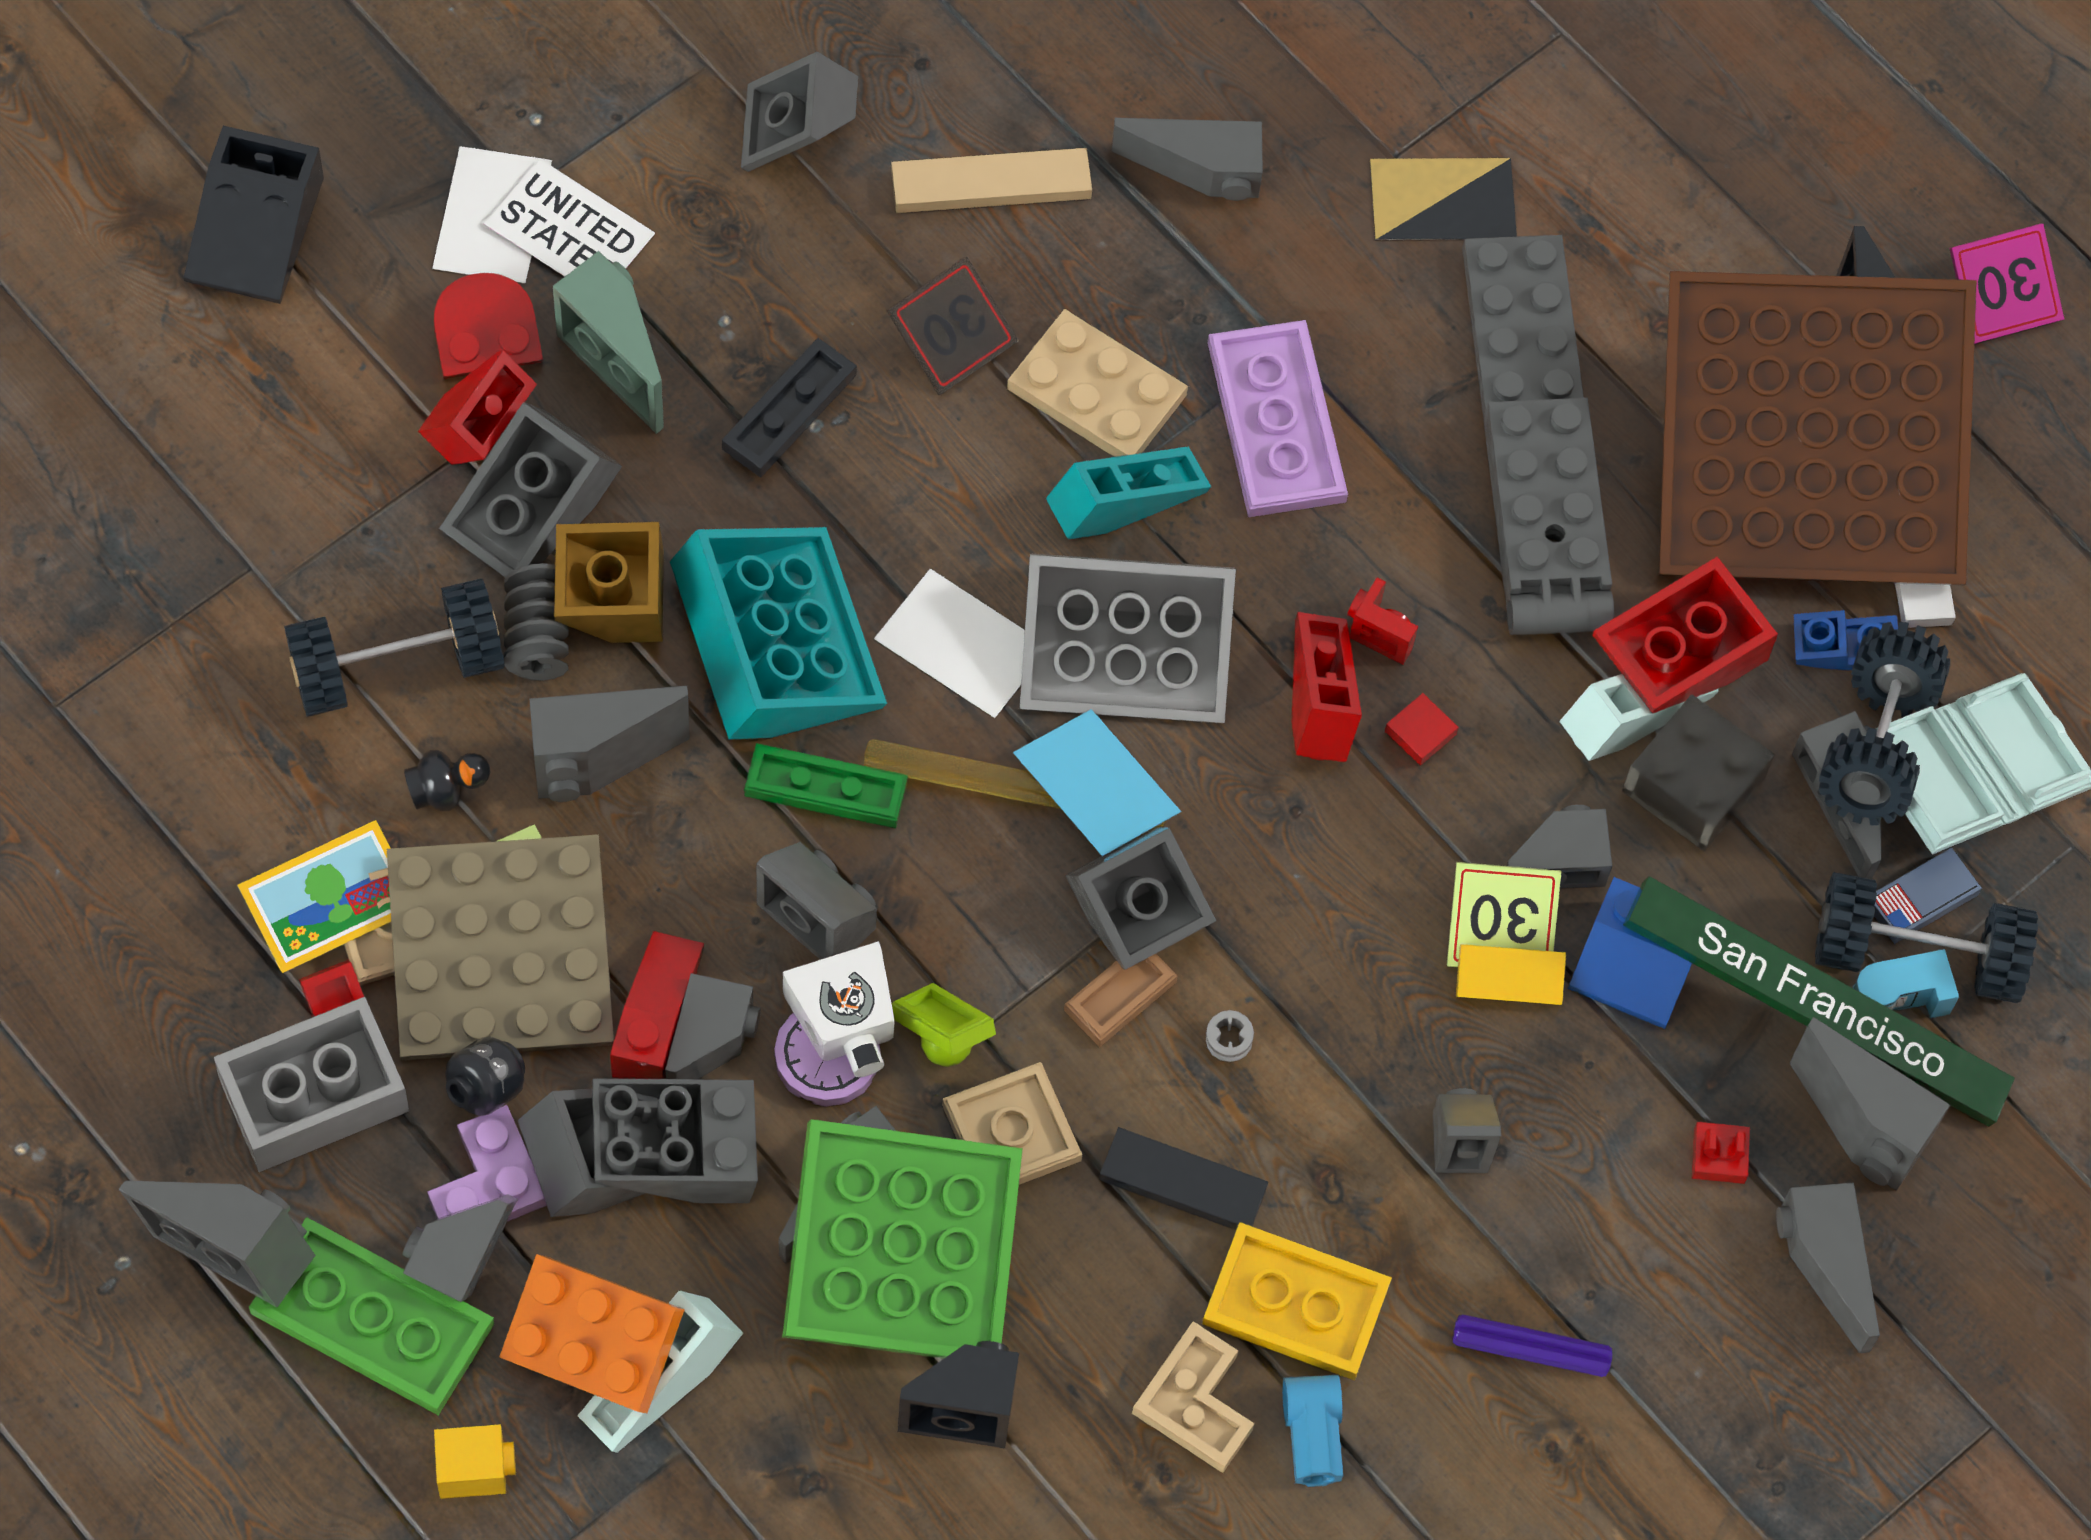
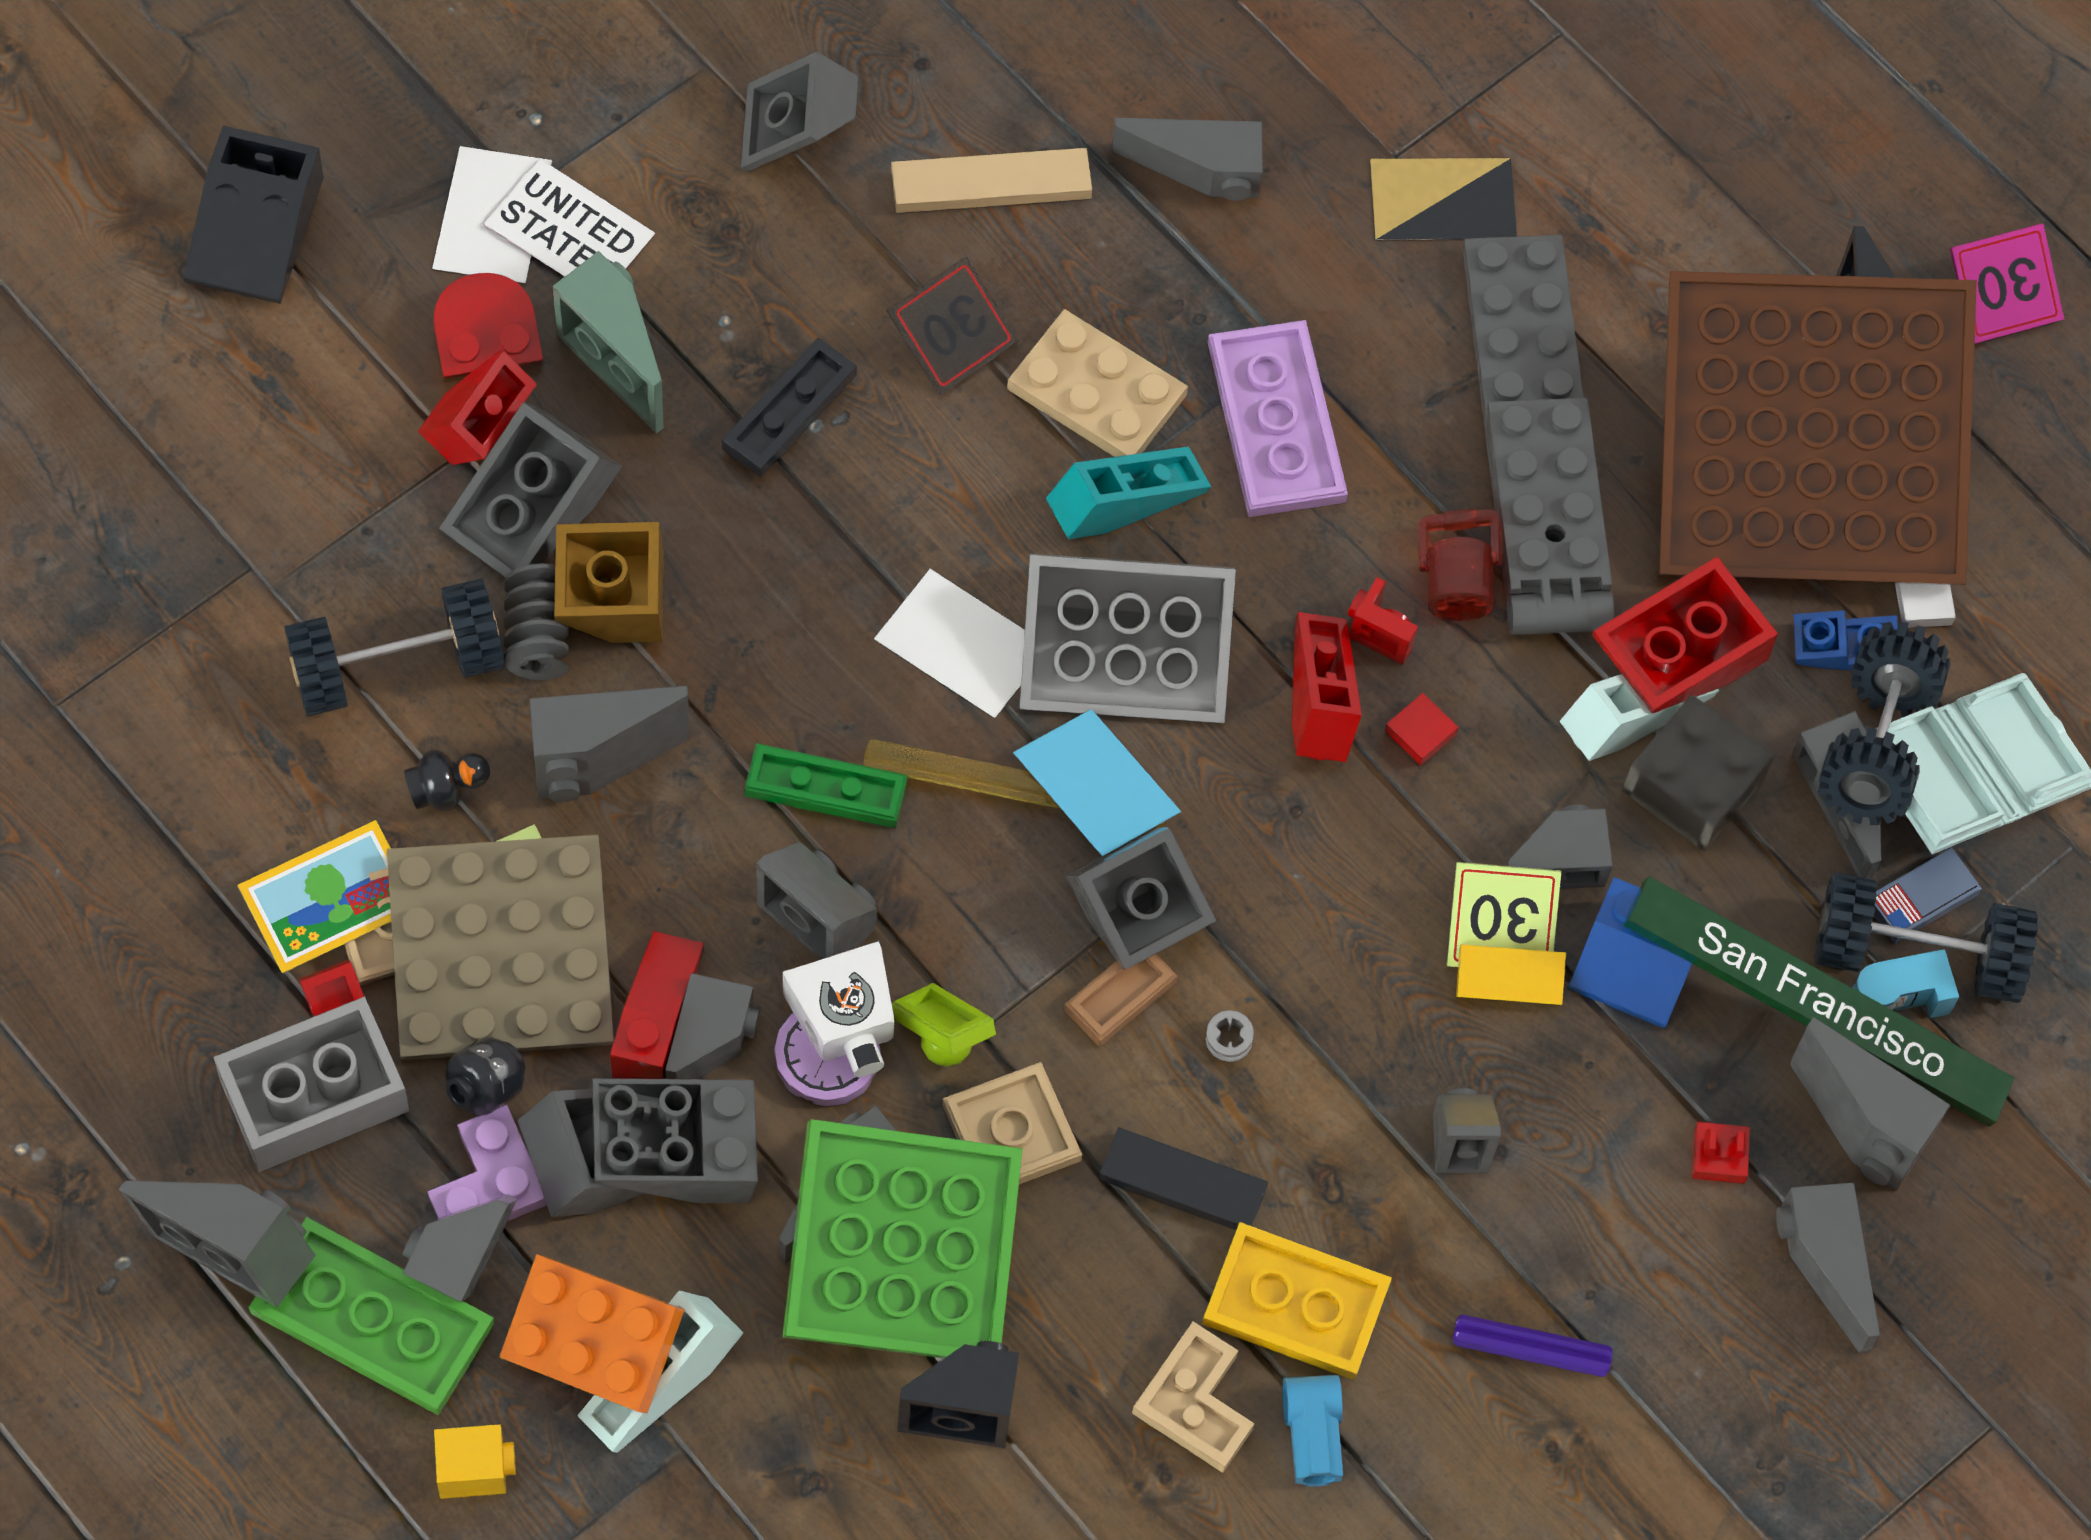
teal slope [670,527,887,740] -> none
none -> clear red piece [1418,508,1502,621]

